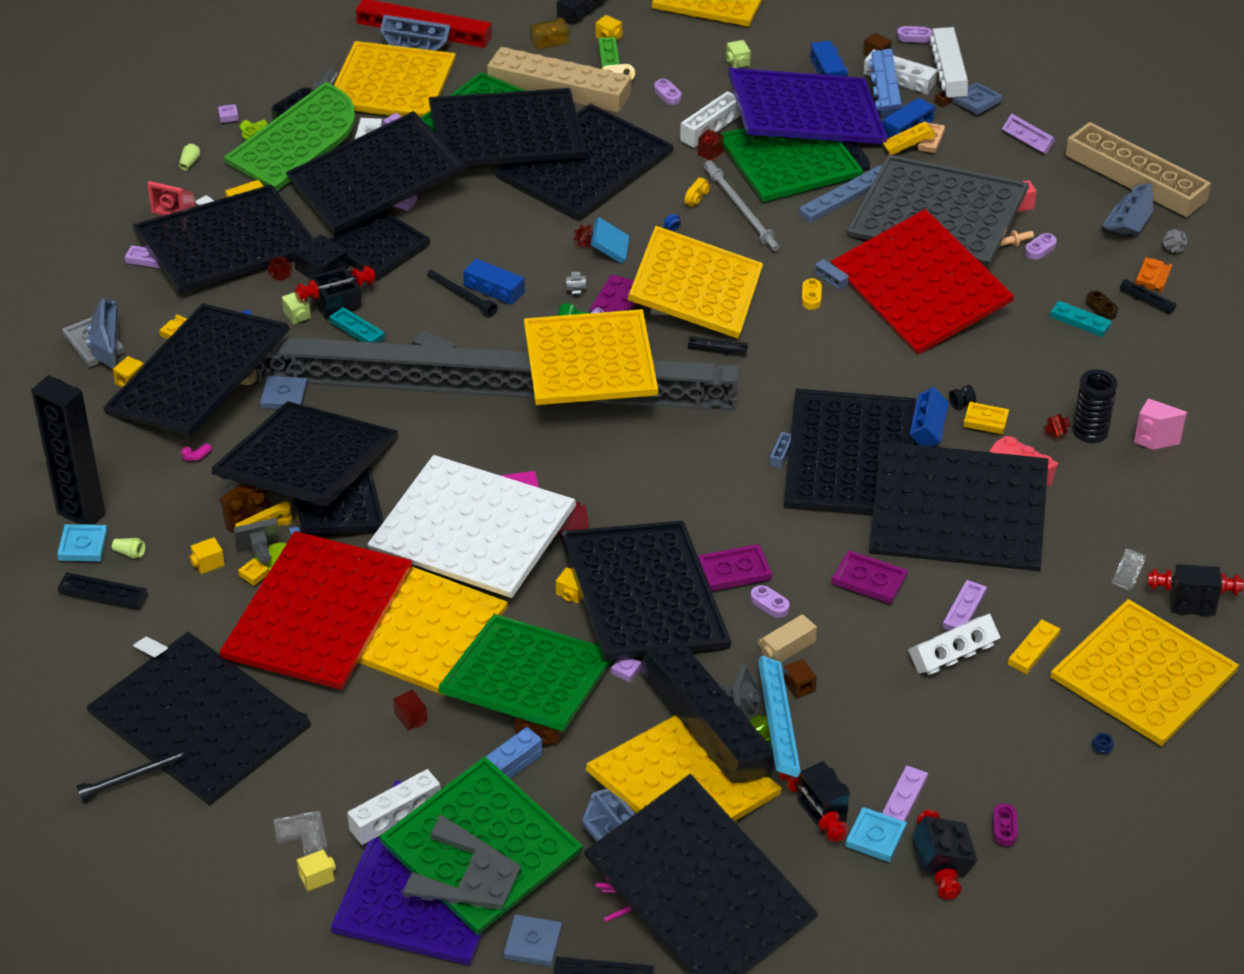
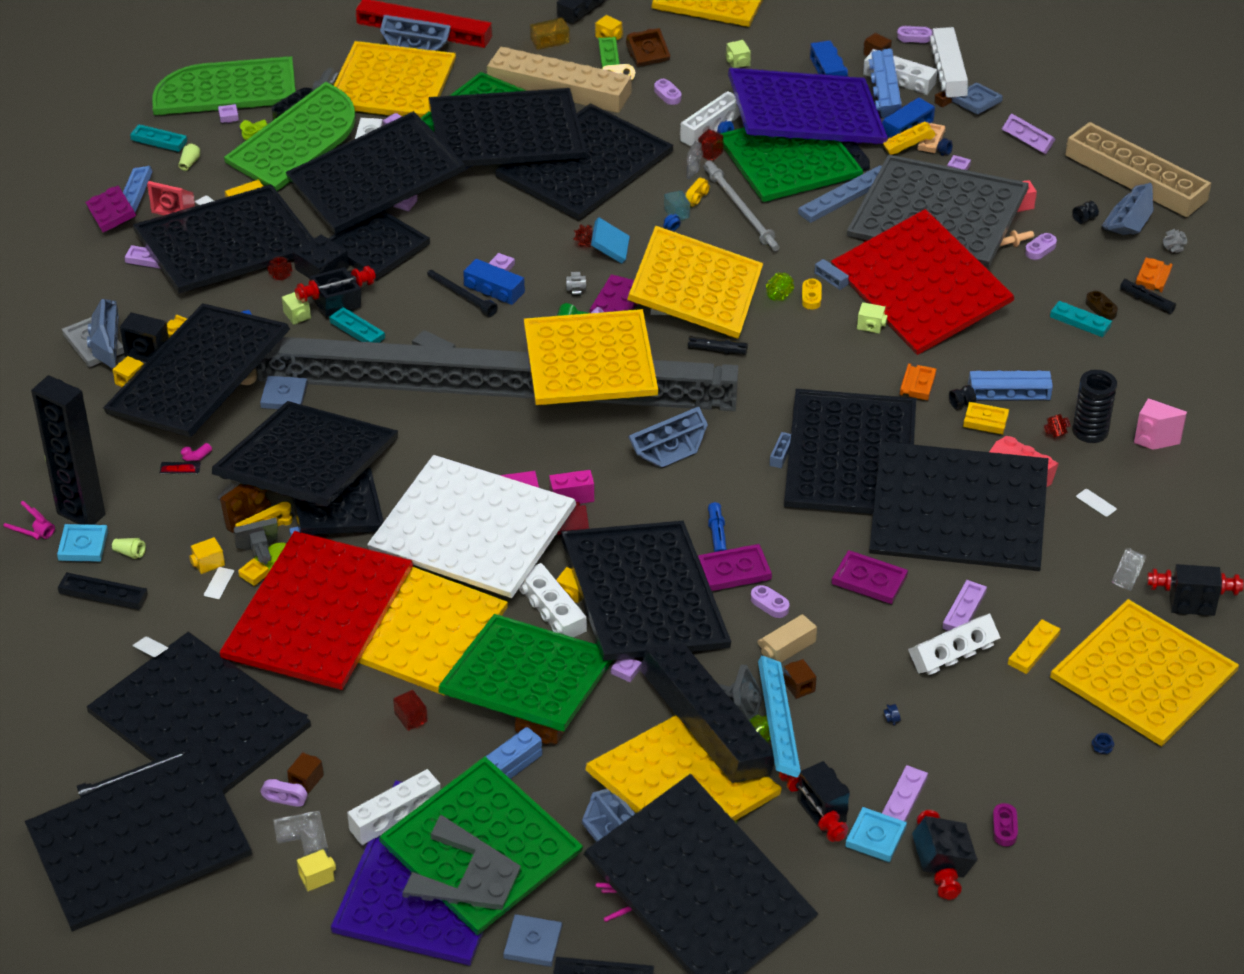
blue brick [909,387,949,447] -> none
none -> dark pink plant [3,501,55,540]
none -> black plate [25,748,253,932]
none -> magenta plate [85,185,136,233]
none -> black brick [120,312,169,362]
none -> medium blue plate [123,166,153,212]
none -> teal plate [130,124,188,152]
none -> bright green plate [152,56,295,115]
none -> sticker [159,462,201,474]
none -> white sticker [204,567,234,599]
none -> lavender plate [261,779,308,807]
none -> reddish brown brick [287,752,324,794]
none -> lavender plate [489,253,515,271]
none -> white brick [519,563,587,638]
none -> dark pink brick [549,470,594,504]
none -> reddish brown plate [625,28,671,67]
none -> sand blue wedge [628,407,708,468]
none -> clear light blue brick [664,190,690,220]
none -> clear slope [686,141,703,179]
none -> blue pin [708,502,727,552]
none -> blue plate [717,121,734,134]
none -> clear neon green head [766,272,794,301]
none -> yellowish green brick [857,302,888,334]
none -> dark blue plate [883,704,901,725]
none -> orange plate [900,363,937,400]
none -> dark blue plate [937,138,953,156]
none -> lavender plate [947,155,971,170]
none -> medium blue brick [968,370,1053,400]
none -> black wheel [1072,200,1099,224]
none -> white sticker [1076,489,1117,517]

